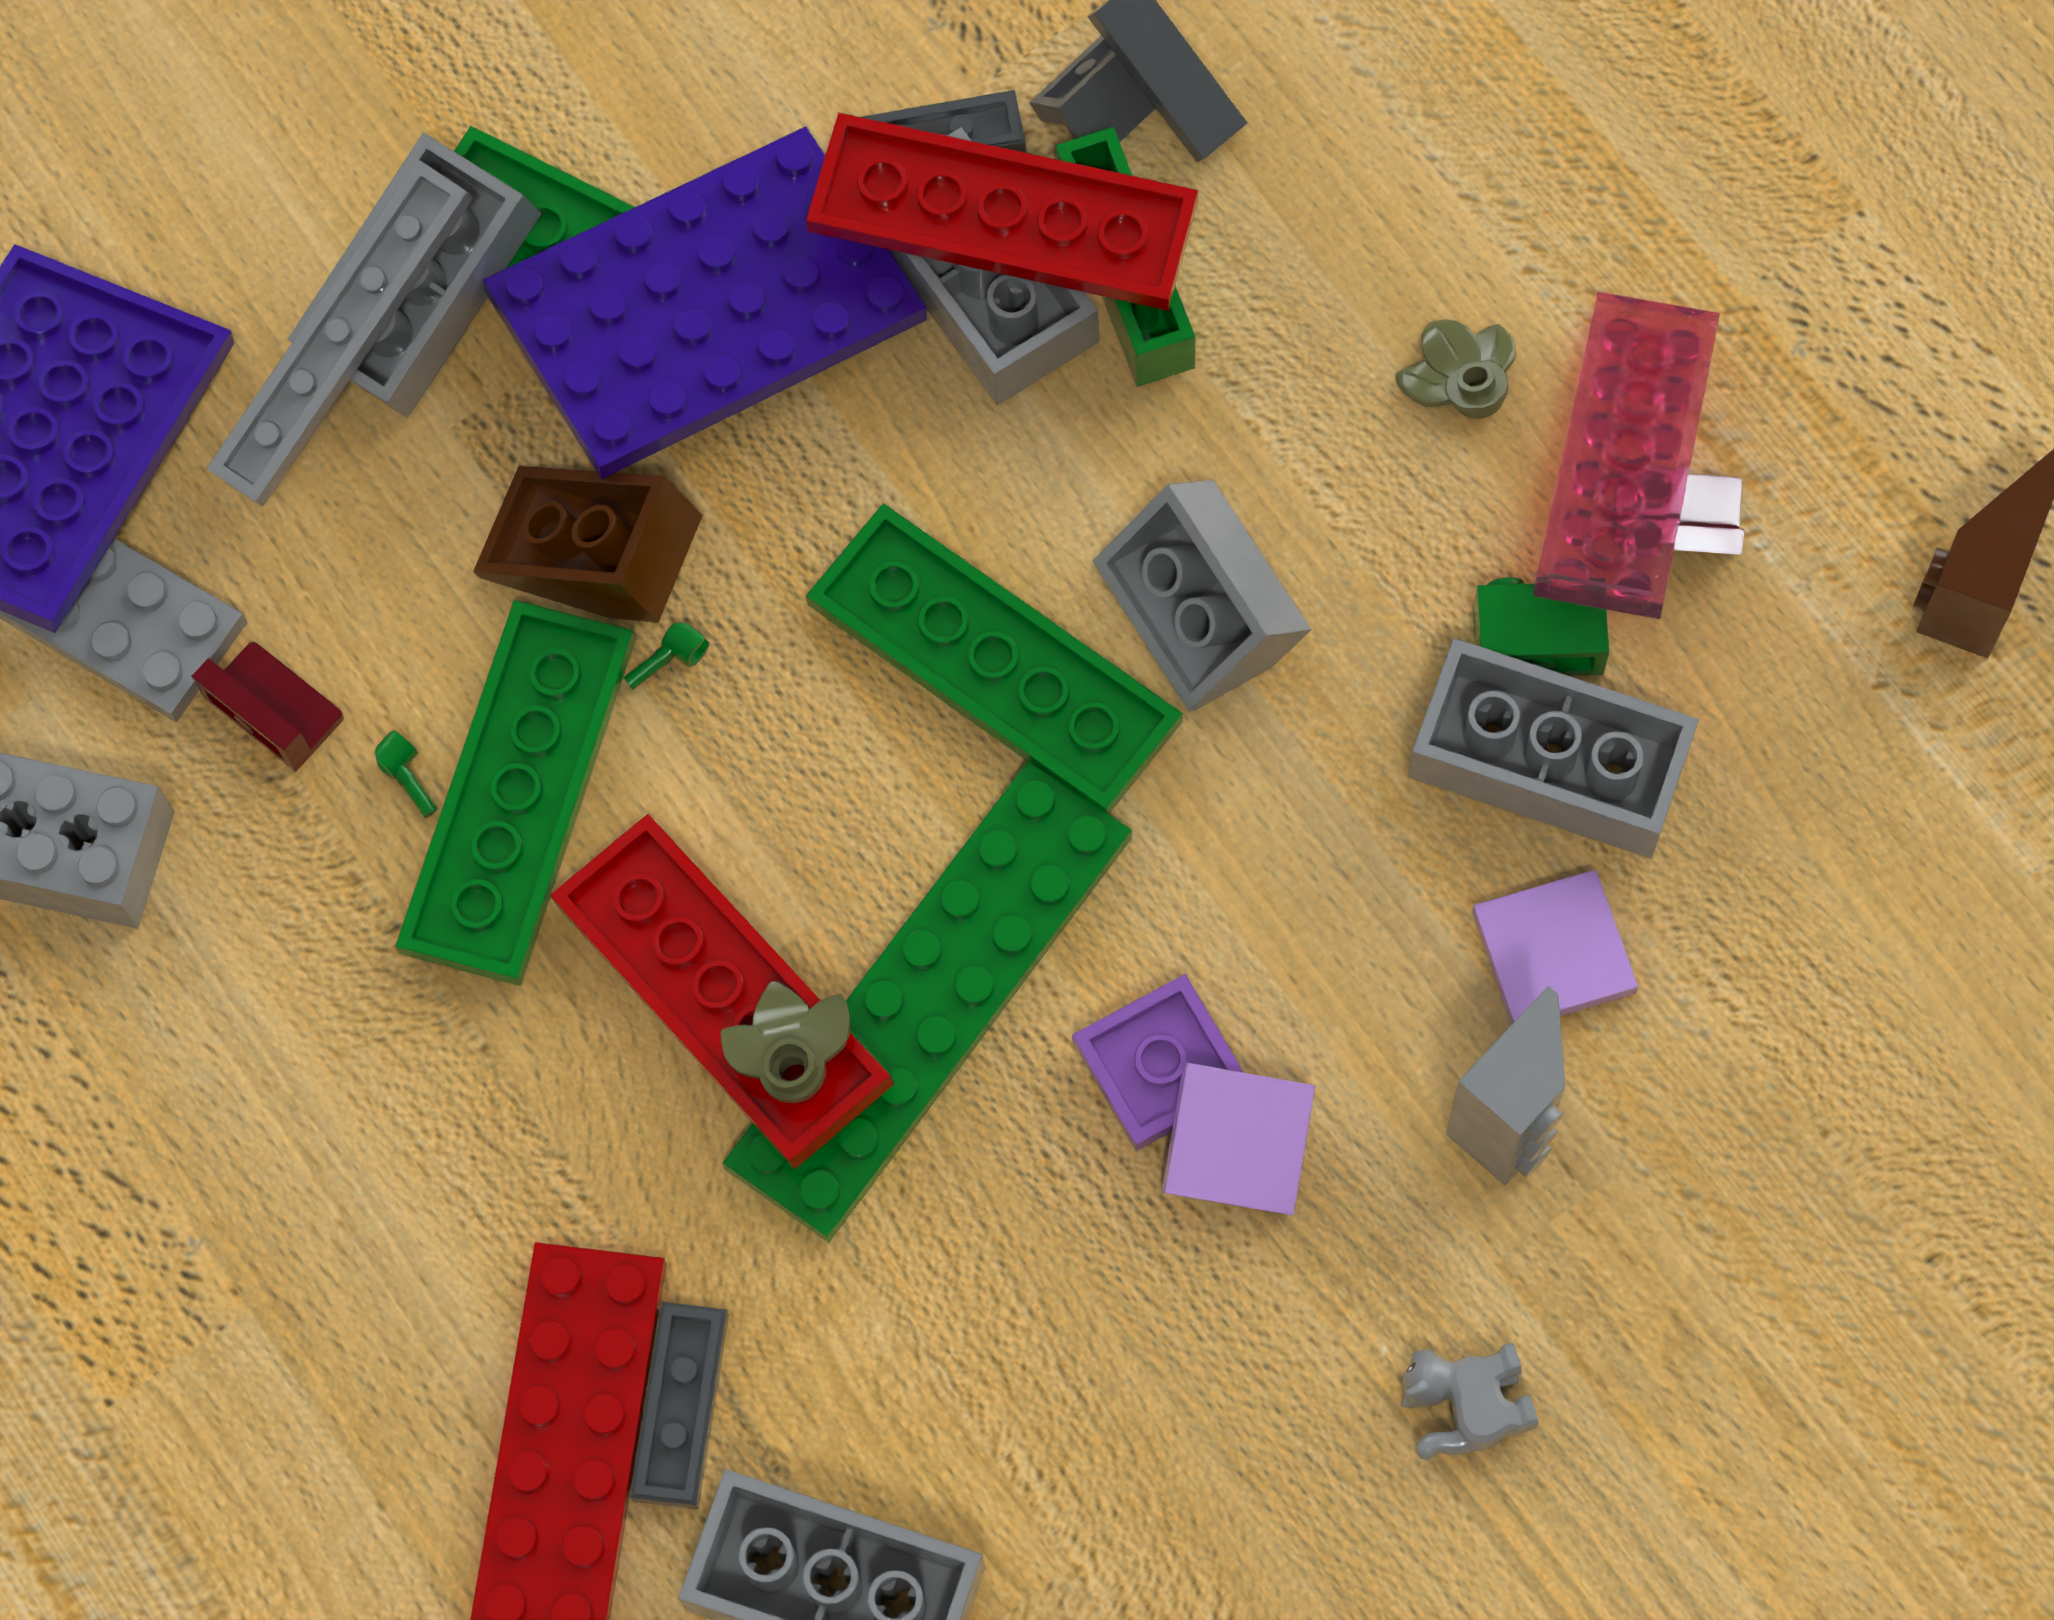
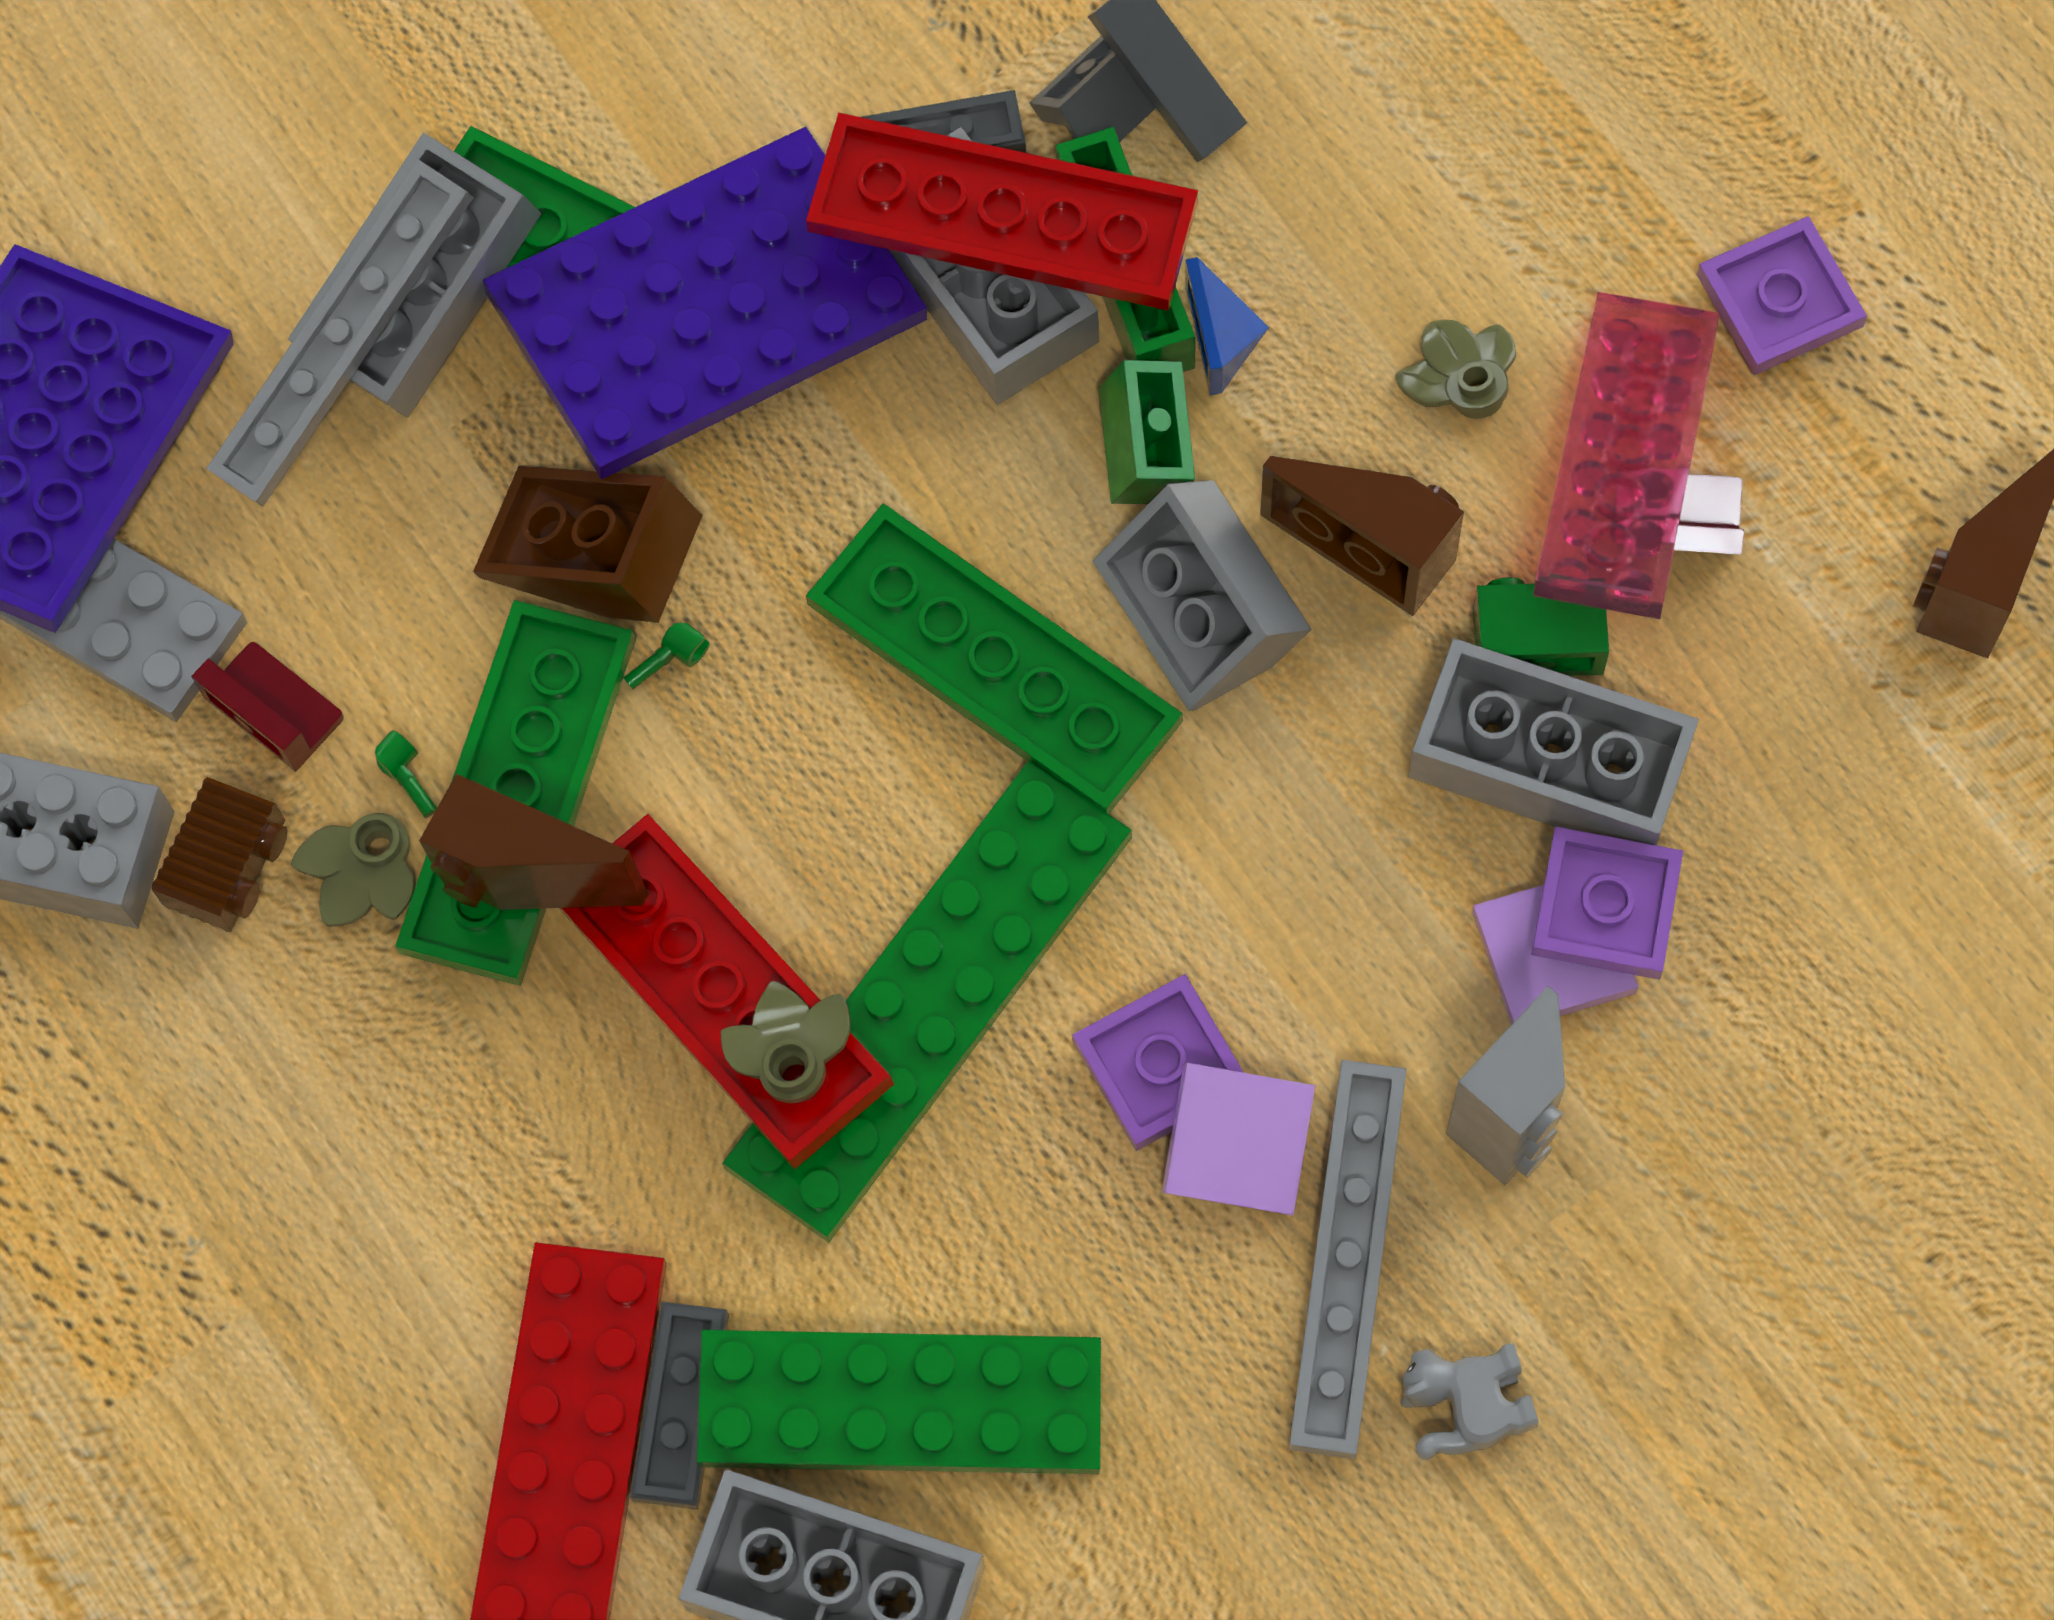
none -> reddish brown brick [151,777,288,932]
none -> olive plate [291,813,414,927]
none -> reddish brown slope [419,774,649,910]
none -> green plate [697,1330,1101,1474]
none -> green brick [1098,360,1195,504]
none -> blue slope [1185,257,1269,395]
none -> reddish brown slope [1260,456,1464,616]
none -> light grey plate [1289,1060,1407,1460]
none -> medium lavender plate [1531,826,1683,980]
none -> medium lavender plate [1697,216,1867,375]

